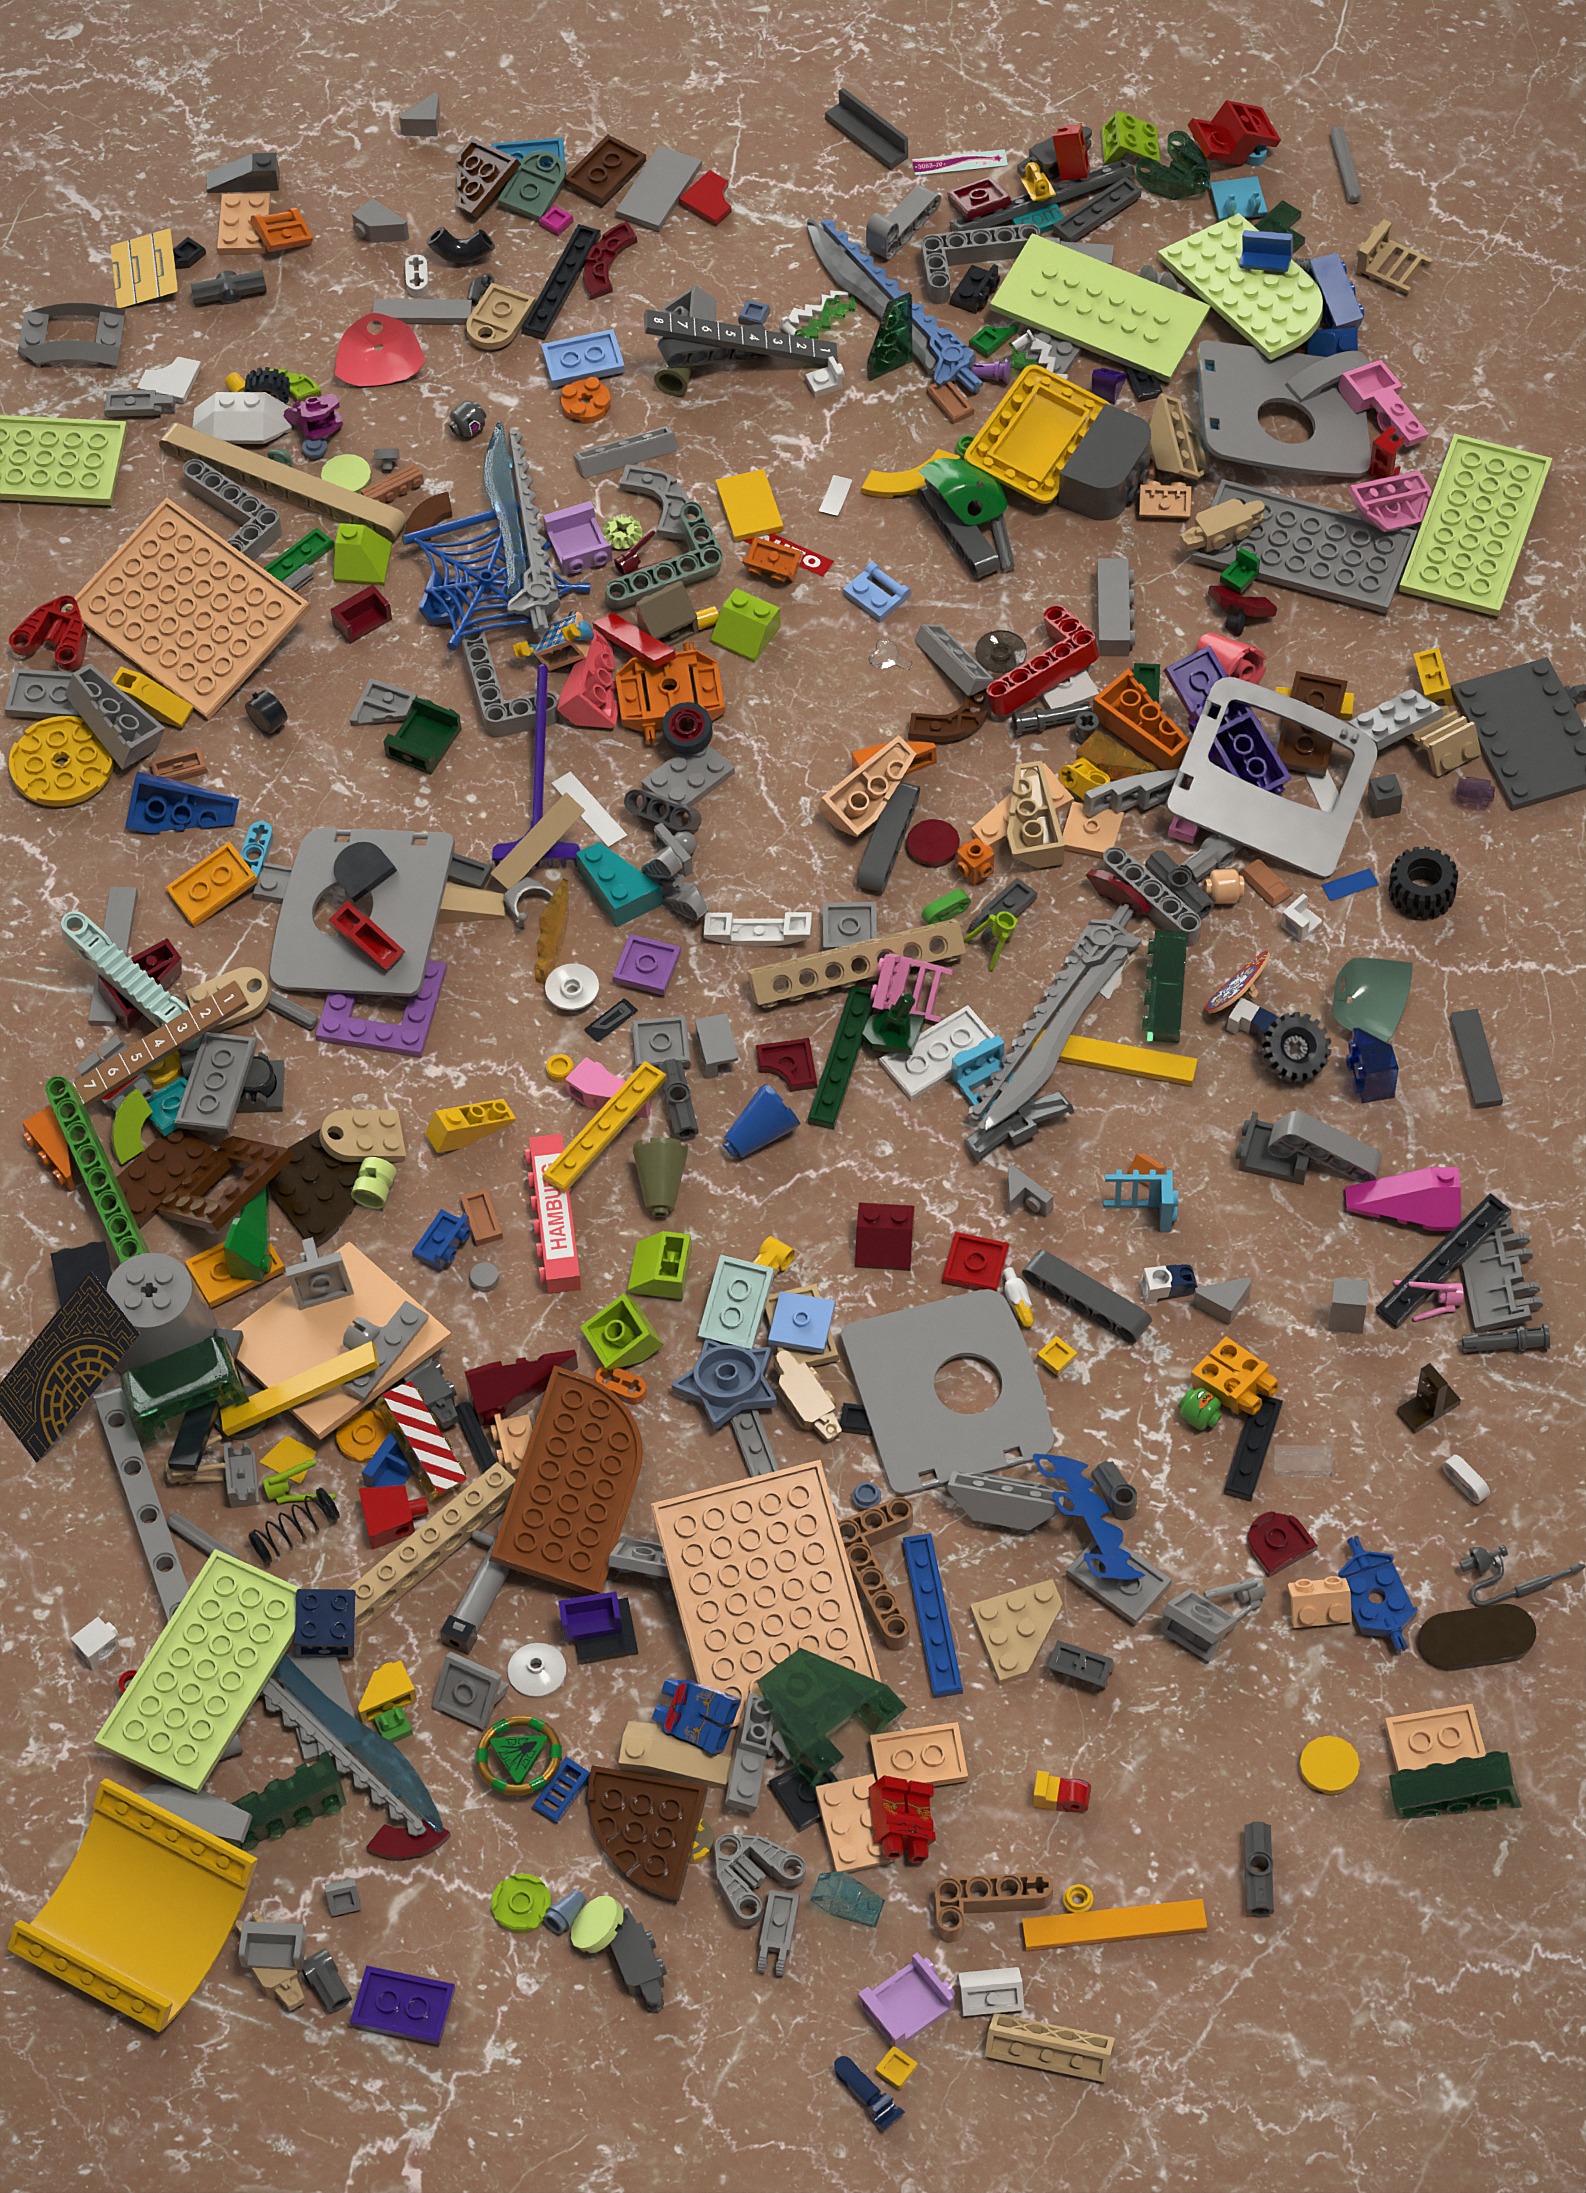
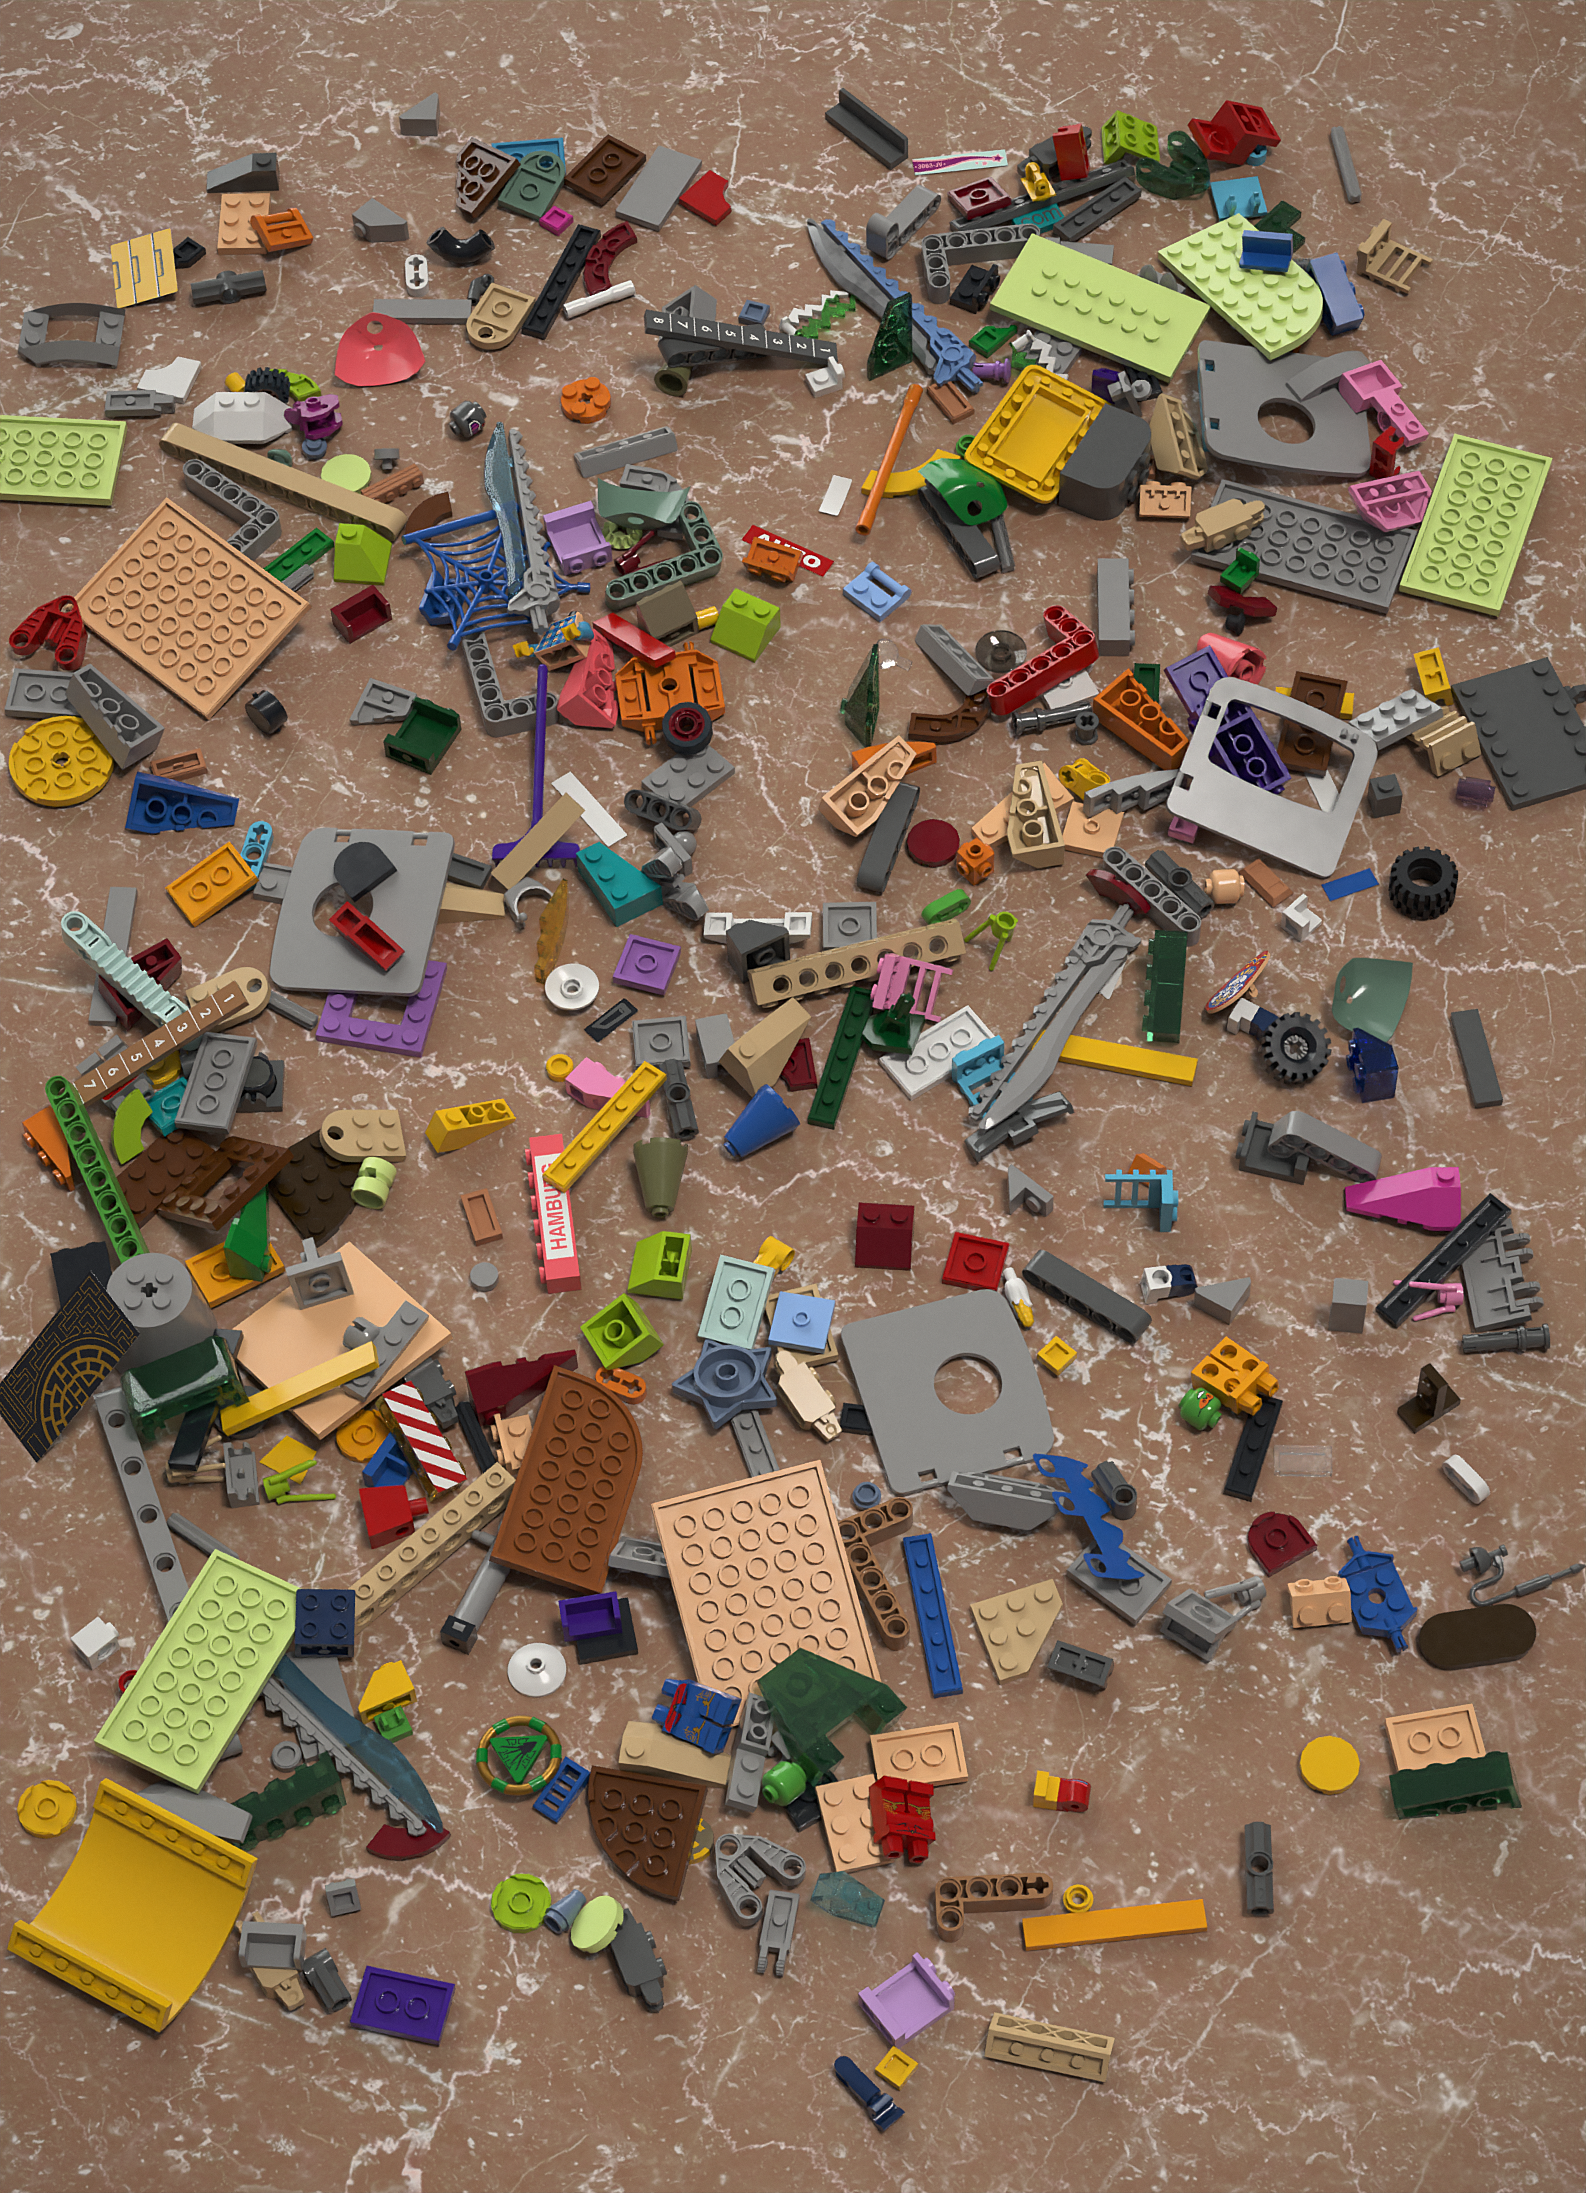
yellow slope [111,667,194,728] -> none
black piece [248,1487,340,1564] -> none
blue bracket [412,1209,471,1271] -> none
light grey bracket [432,1652,509,1730] -> none
light blue plate [541,329,625,387] -> none
yellow tile [715,469,784,542] -> none
white panel [958,1967,1024,2016] -> none
dark grey hinge [969,878,1037,943] -> none
clear yellow slope [1076,730,1159,781] -> none
light grey piece [1180,834,1245,883] -> none
blue slope [1307,327,1358,357] -> none
none -> yellow tile [17,1780,78,1839]
none -> light grey tile [272,1741,302,1773]
none -> white piece [562,280,636,319]
none -> sand green piece [598,478,691,530]
none -> tan wedge [718,997,811,1098]
none -> dark grey slope [726,920,790,984]
none -> bright green head [762,1761,807,1806]
none -> wedge [840,644,880,748]
none -> orange piece [855,384,923,536]
none -> light grey hips [1108,371,1152,417]

